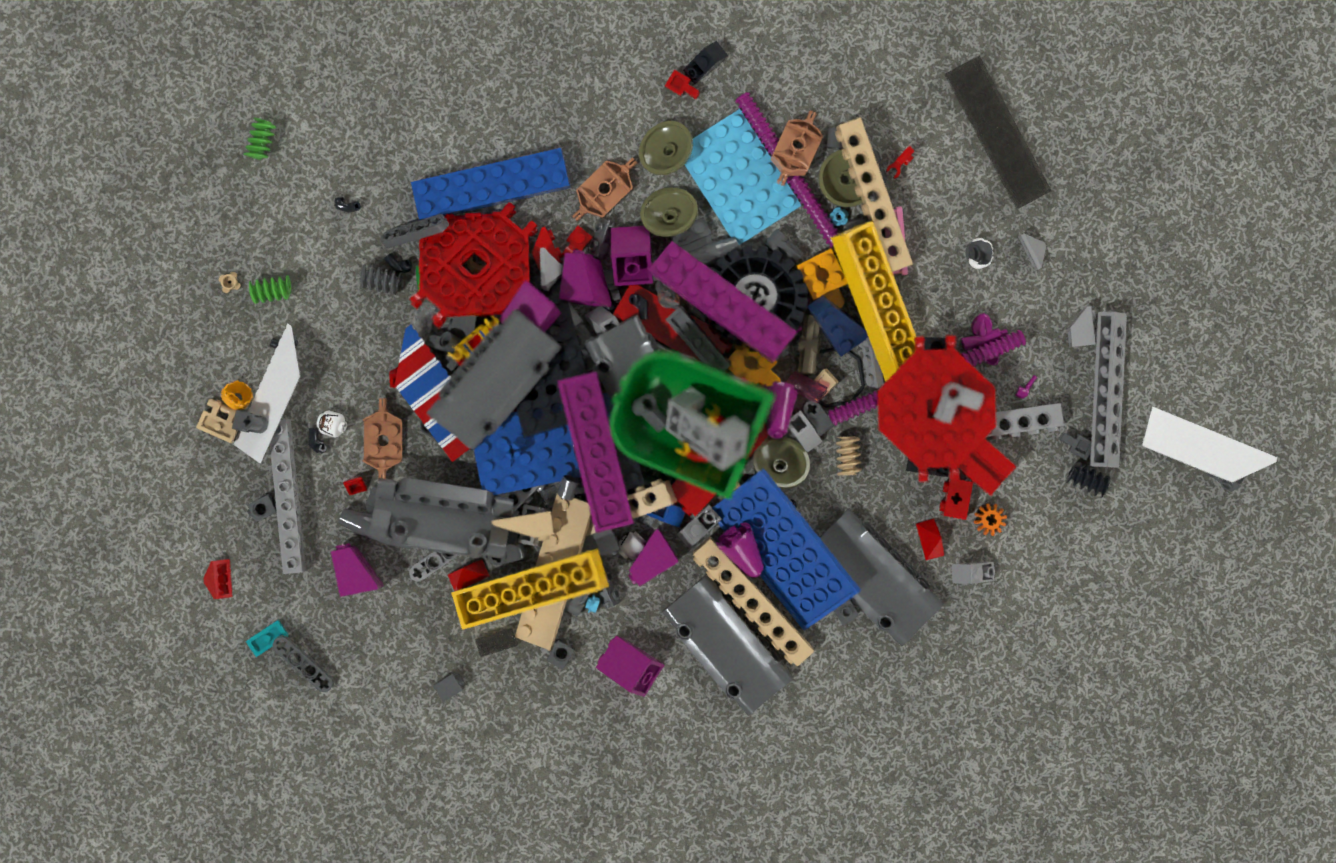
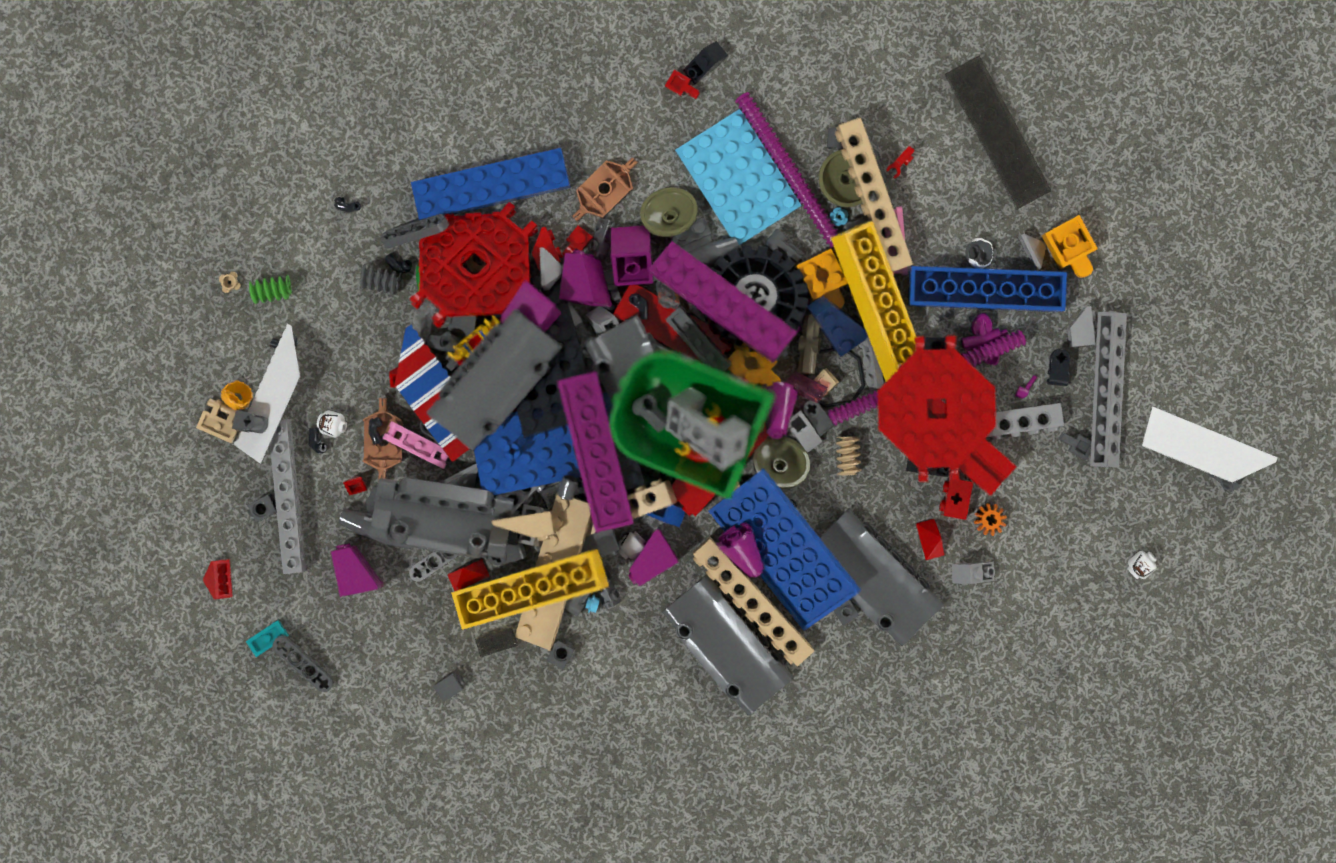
bright green piece [243,117,276,160] -> none
magenta slope [595,635,665,697] -> none
olive dish [639,121,693,175] -> none
light grey slope [676,505,722,548] -> none
nougat plate [770,111,823,186] -> none
light grey piece [934,383,983,423] -> none
black piece [1066,462,1111,498] -> none
none -> black arm [368,417,383,445]
none -> bright pink plate [383,421,448,469]
none -> light grey slope [443,463,479,488]
none -> blue brick [908,266,1067,312]
none -> light orange brick [1041,215,1098,278]
none -> black piece [1047,349,1070,386]
none -> white head [1127,551,1157,579]

